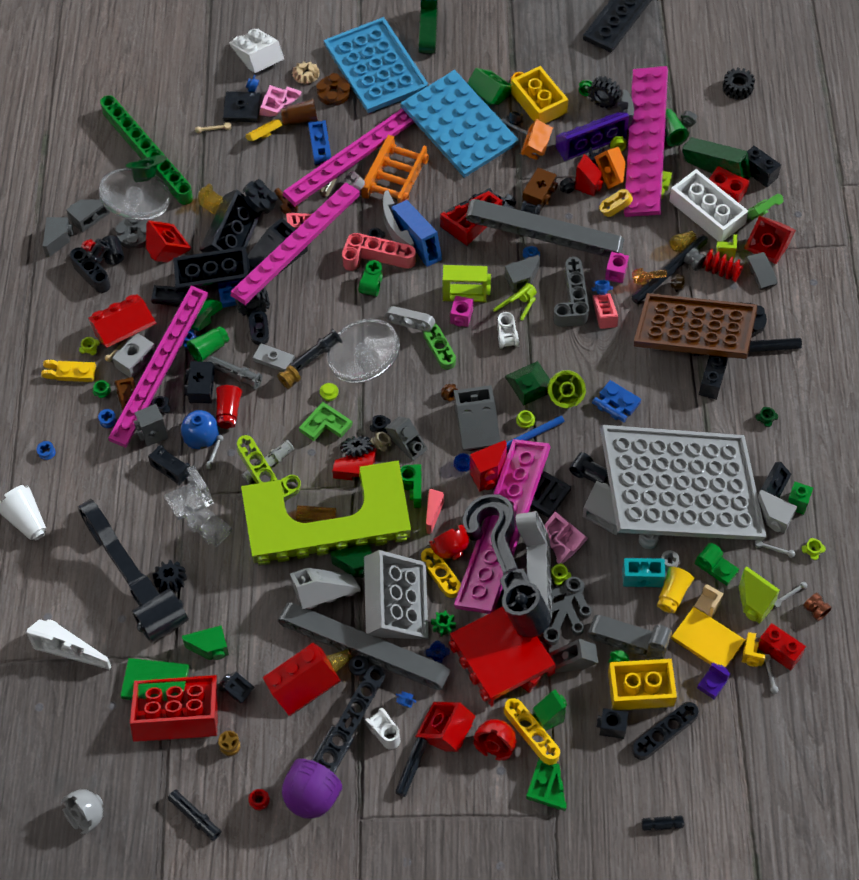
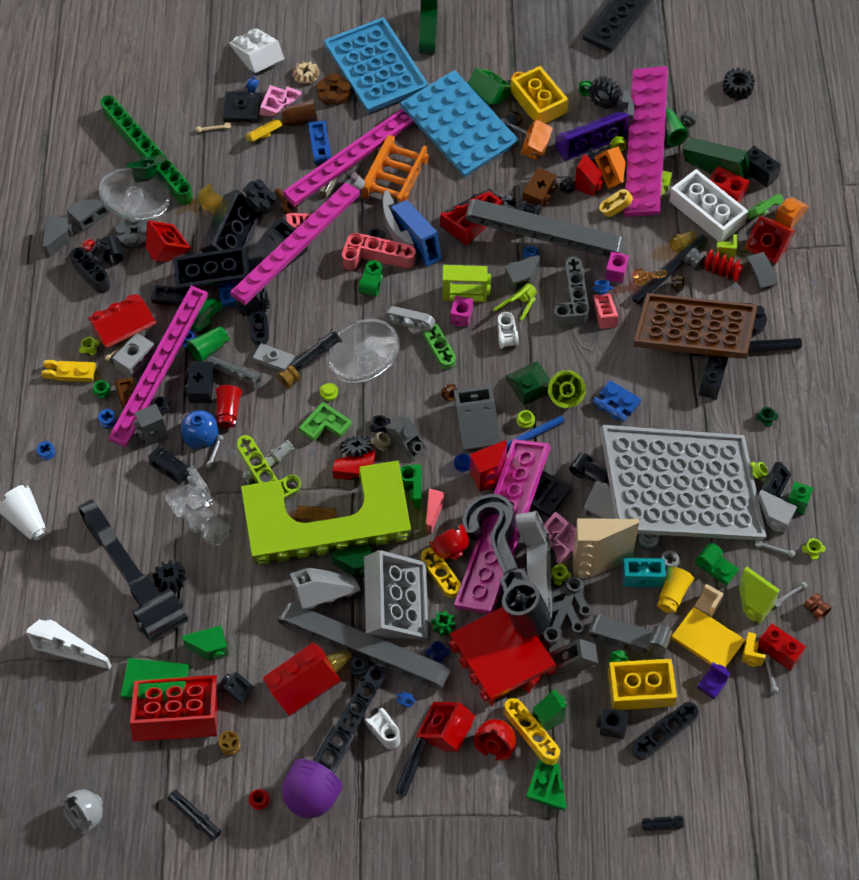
none -> tan slope [573,518,639,579]
none -> lime plate [750,462,769,482]
none -> orange slope [775,198,809,228]

